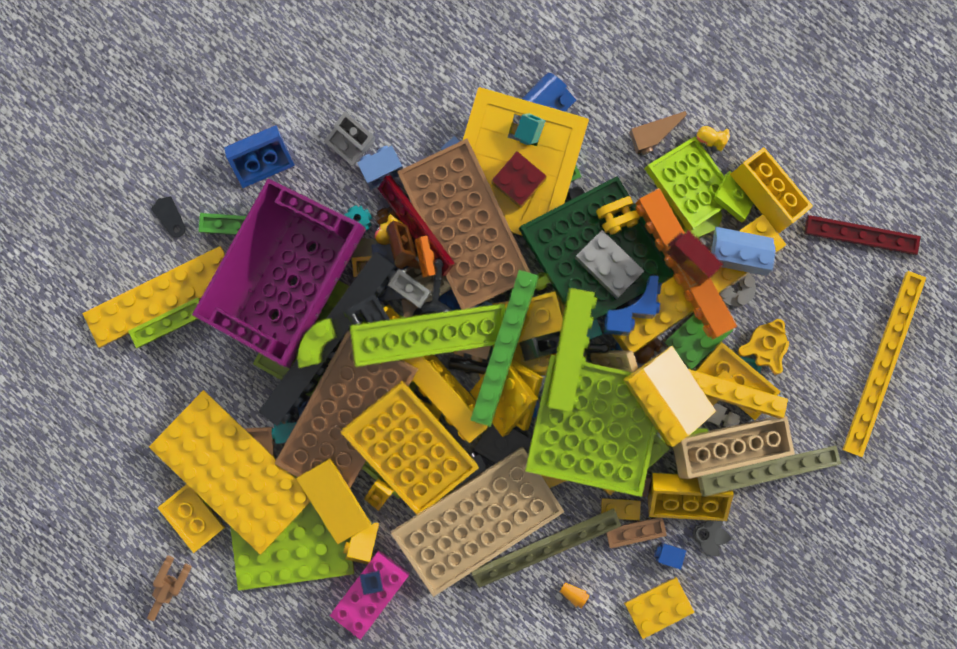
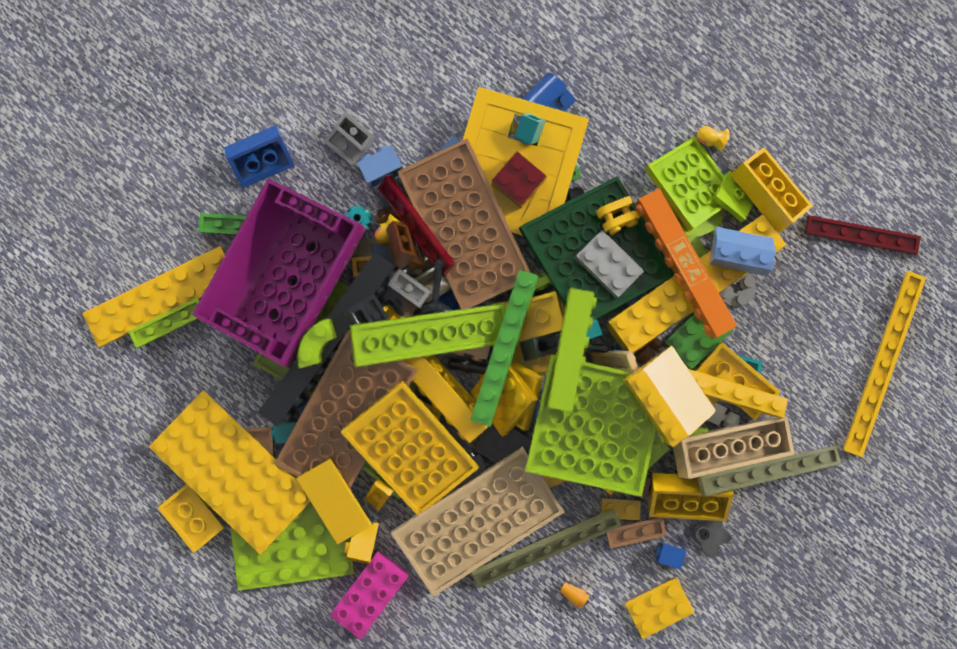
medium nougat plant [147,555,192,621] -> none
black piece [151,196,186,238] -> none
dark blue plate [360,570,384,595] -> none
orange plate [415,236,436,278] -> none
blue arch [604,276,661,336] -> none
medium nougat slope [629,111,687,155] -> none
dark red brick [666,230,724,286] -> none
yellow tile [738,319,789,375] -> none

